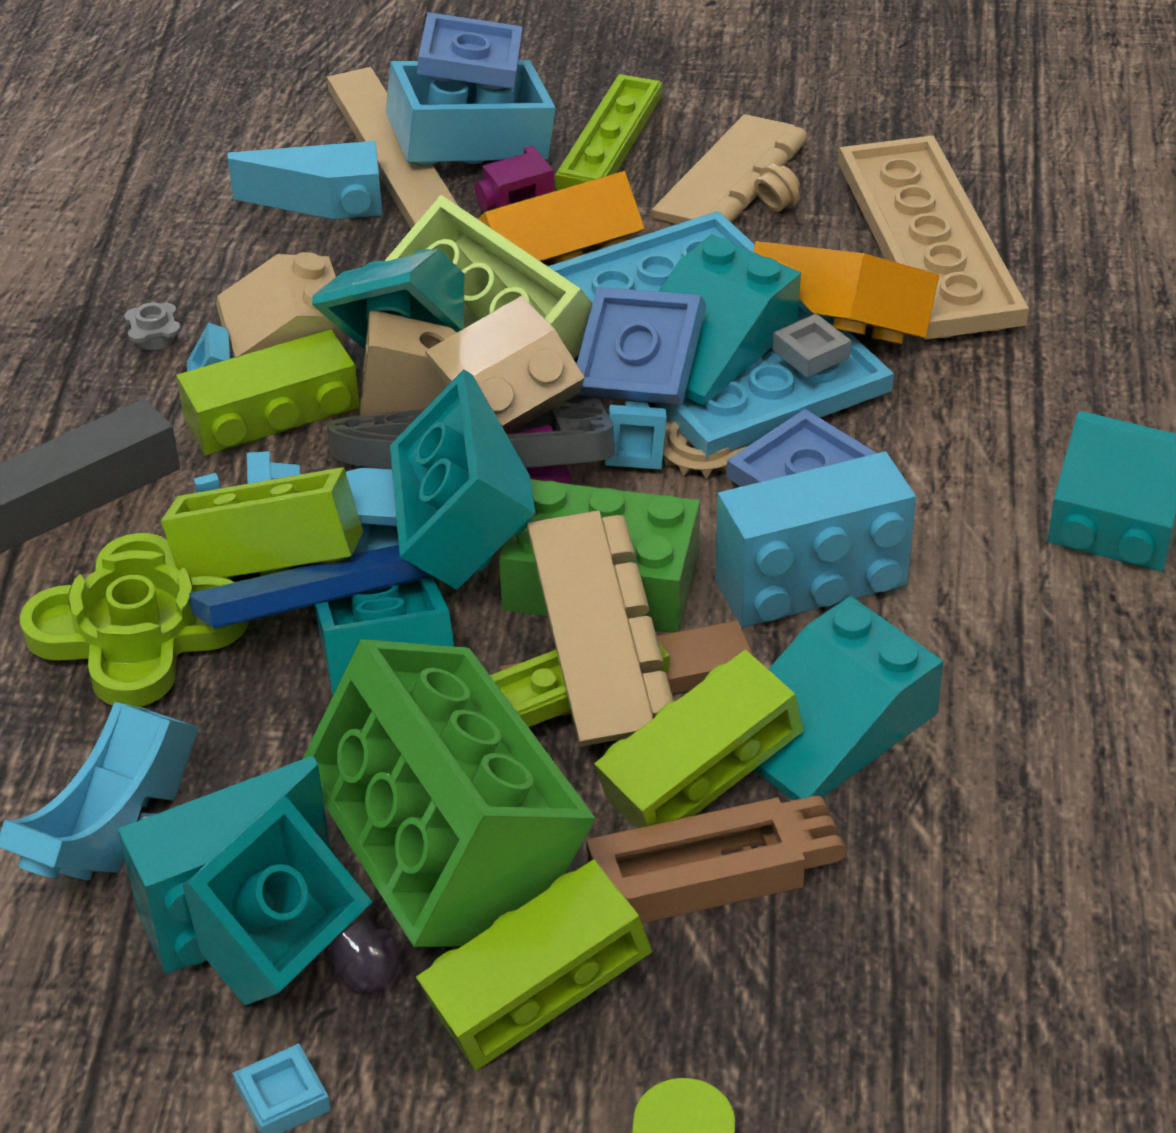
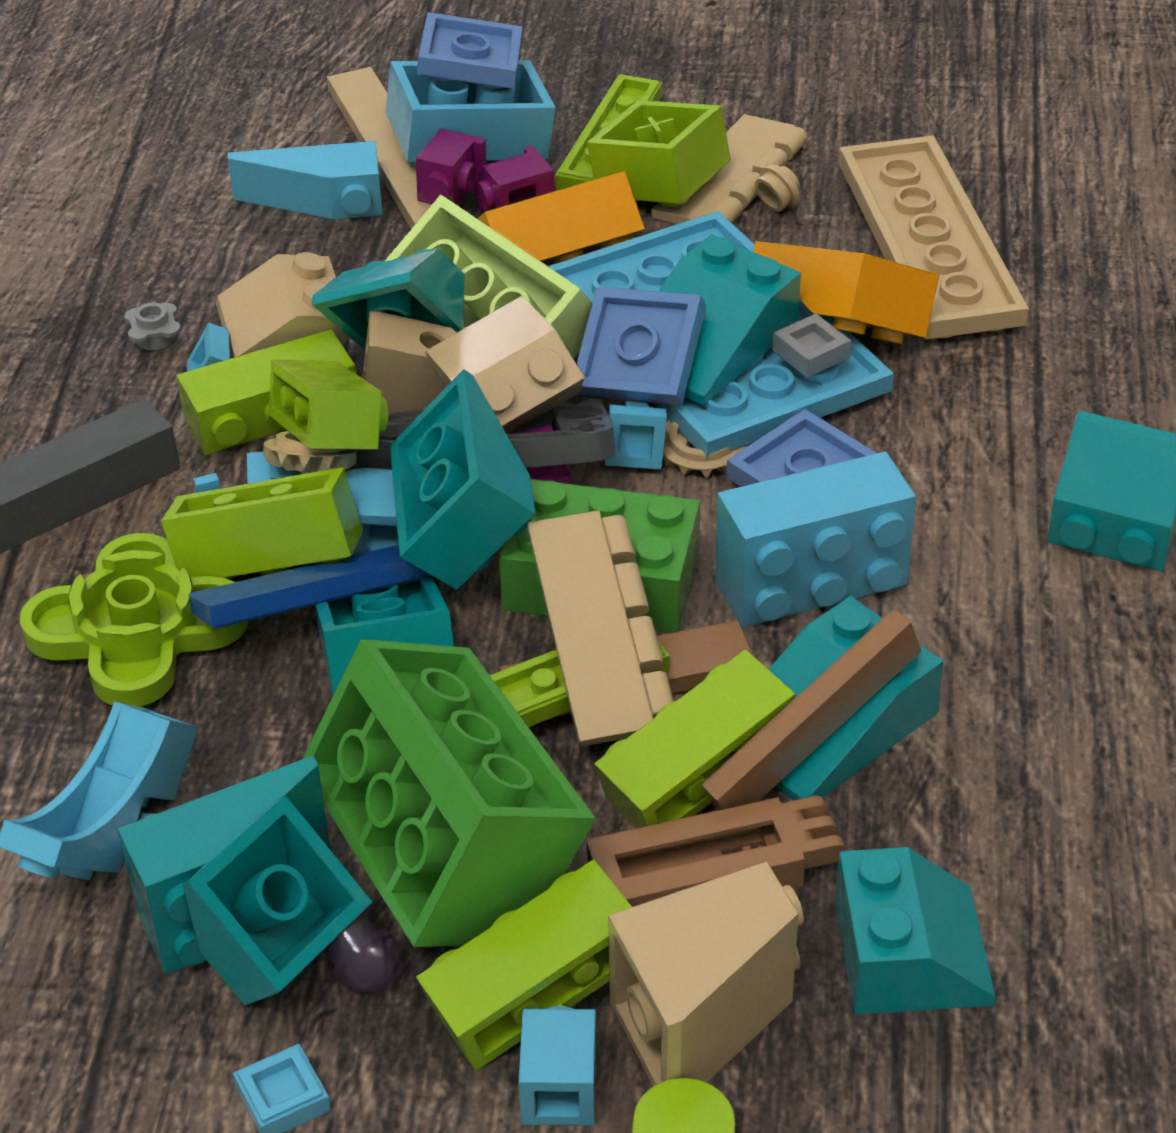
none -> tan gear [263,431,357,473]
none -> lime brick [268,359,388,449]
none -> magenta brick [416,129,486,205]
none -> medium azure brick [519,1006,597,1126]
none -> lime brick [587,100,731,207]
none -> tan slope [608,861,804,1086]
none -> medium nougat tile [702,609,921,811]
none -> teal slope [835,847,996,1015]

